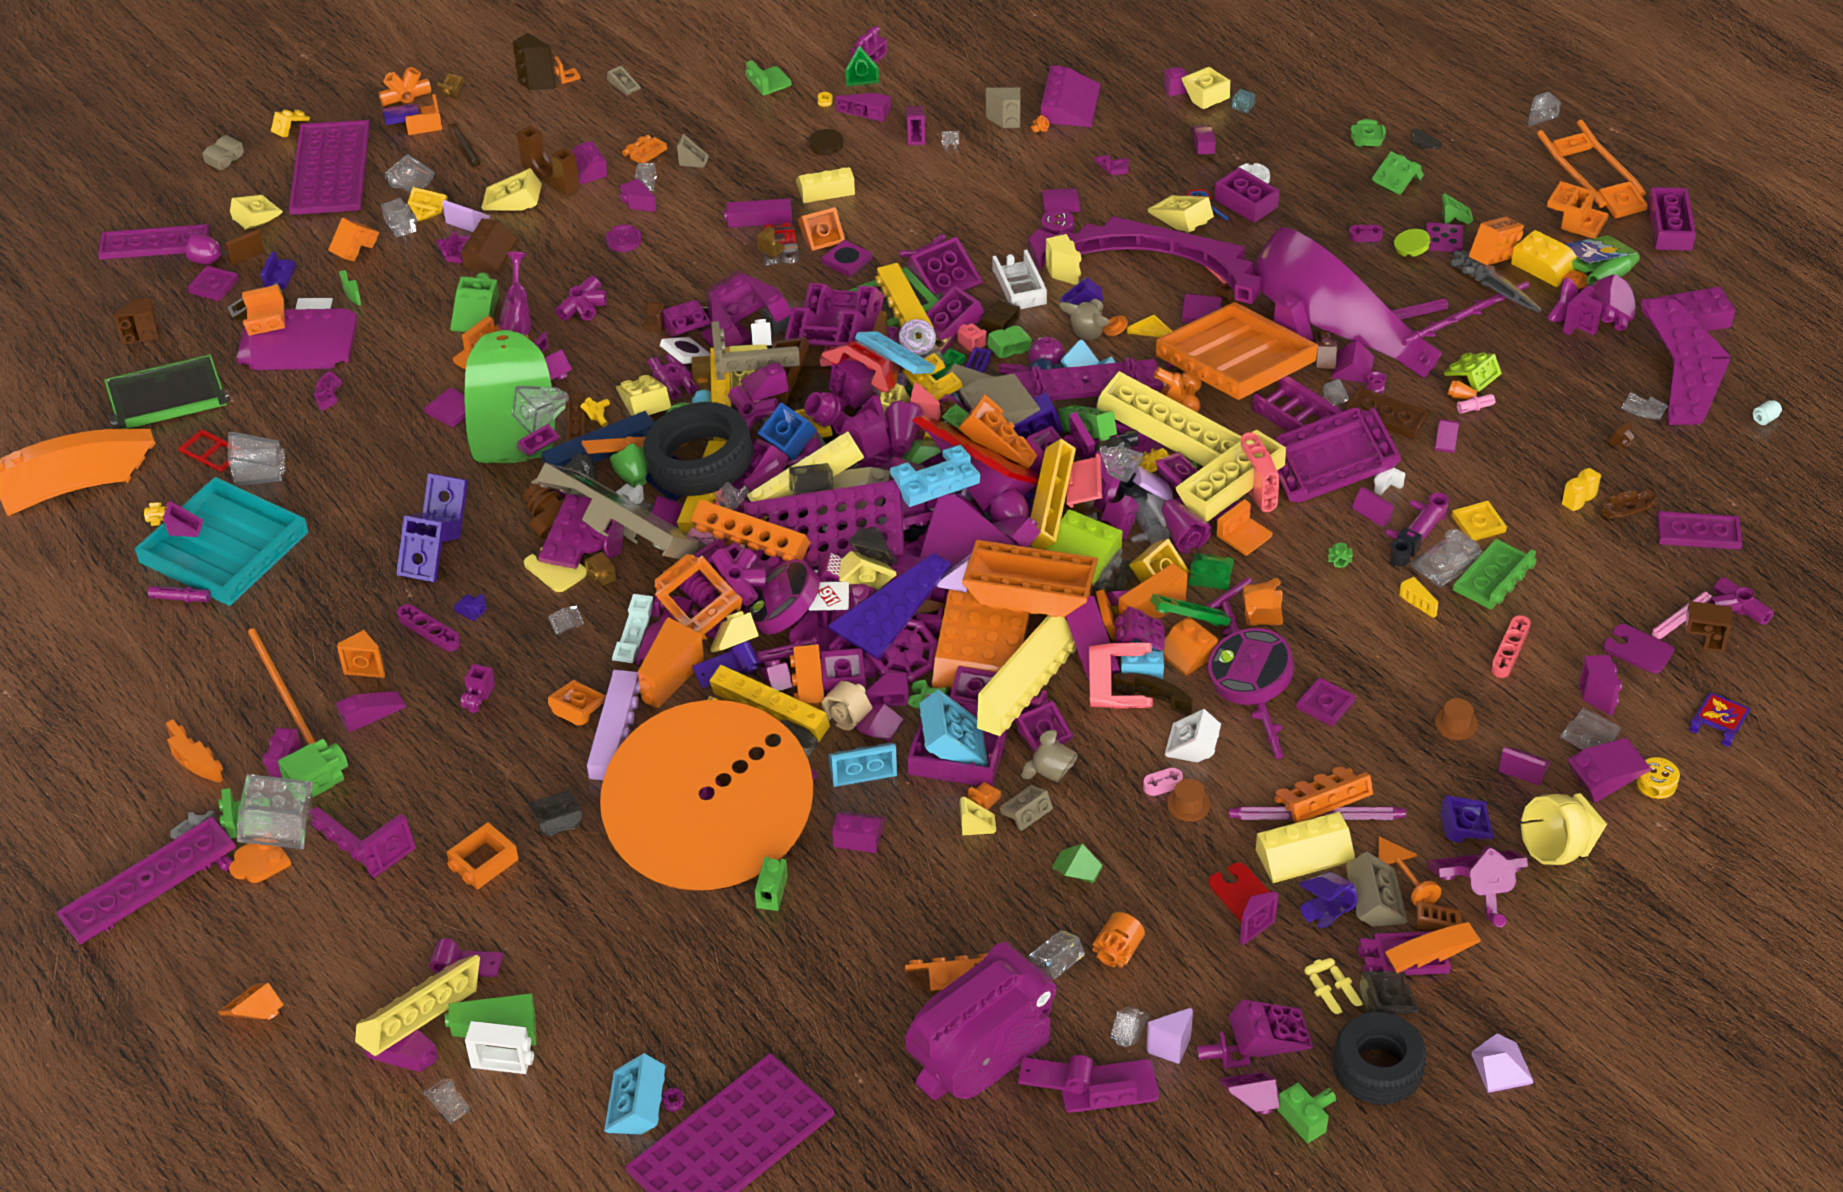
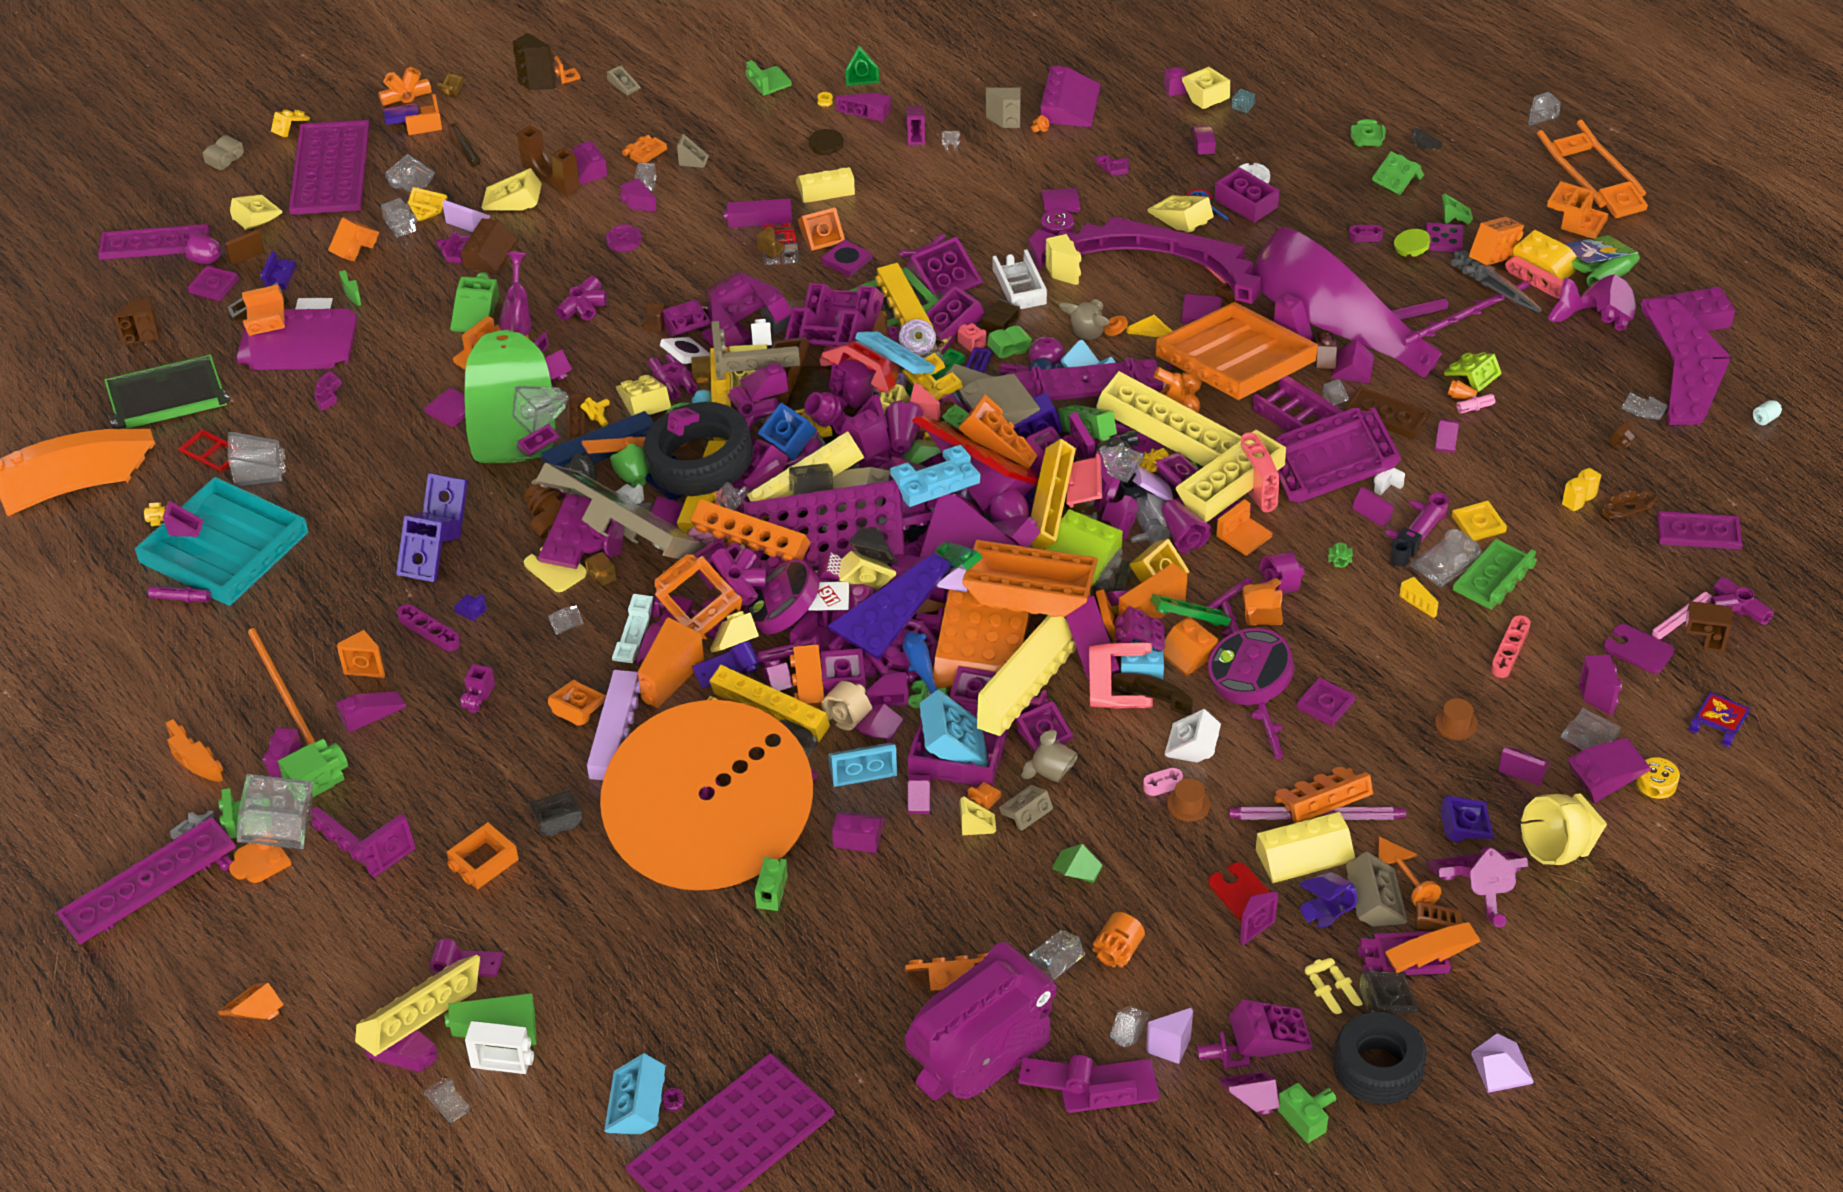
magenta piece [678,571,717,609] -> none
magenta brick [851,26,887,63] -> none
dark purple slope [1060,277,1103,305] -> none
green slope [1188,553,1234,590] -> none
magenta wheel [1366,371,1386,394] -> none
orange piece [1563,271,1588,289] -> none
magenta bracket [1563,285,1603,335] -> none
magenta brick [1648,187,1696,251] -> none
none -> magenta bracket [667,407,700,436]
none -> blue piece [903,632,938,694]
none -> slope [908,775,930,814]
none -> green plate [934,541,983,571]
none -> magenta brick [1259,551,1304,594]
none -> coral beam [1505,256,1563,299]

